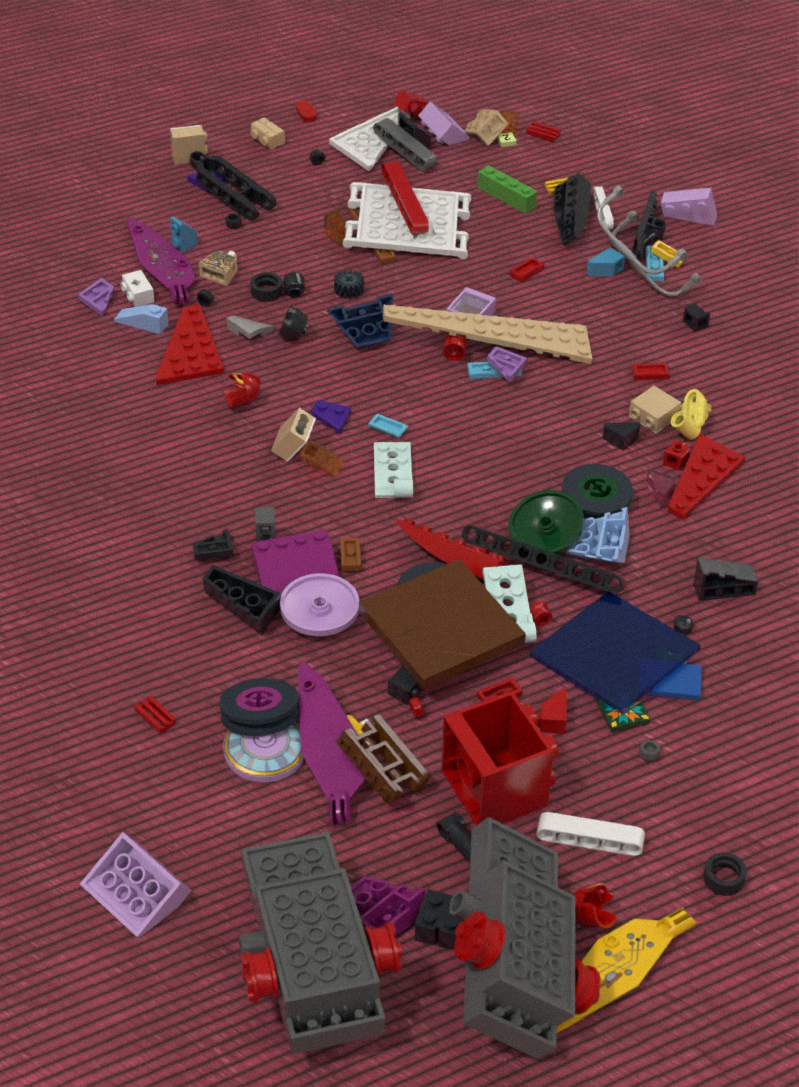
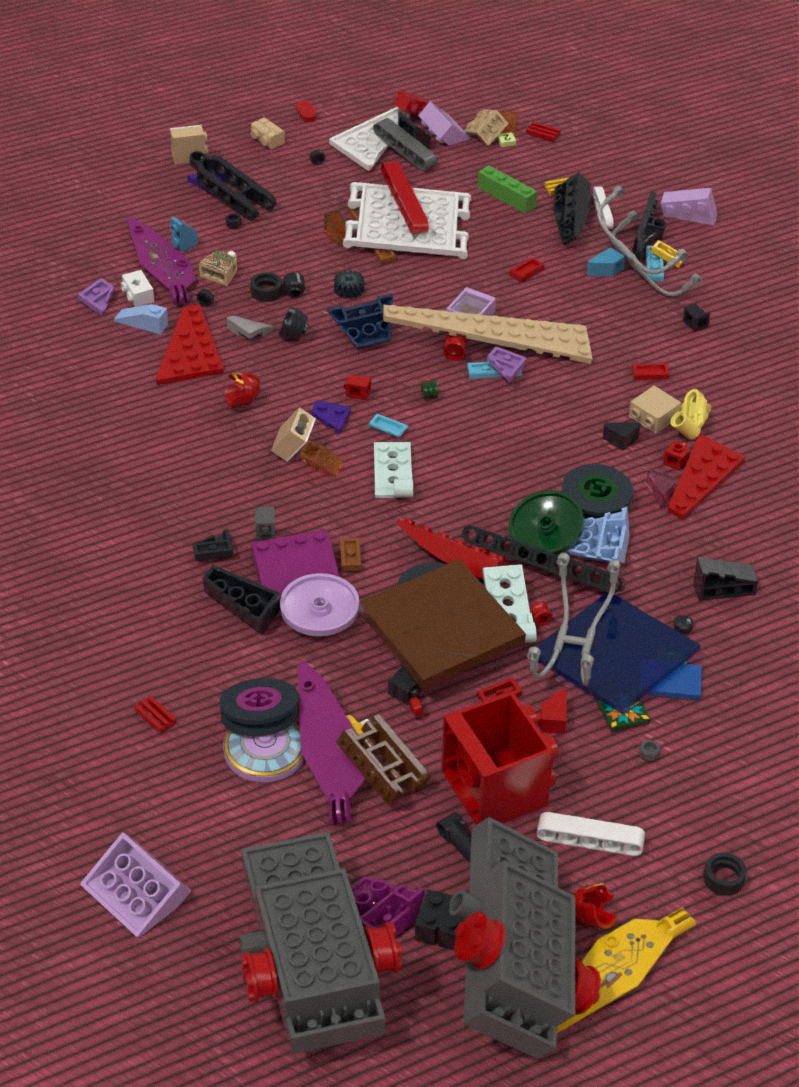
none -> red brick [344,375,371,401]
none -> dark green wheel [421,380,438,399]
none -> light grey bar [527,553,621,686]

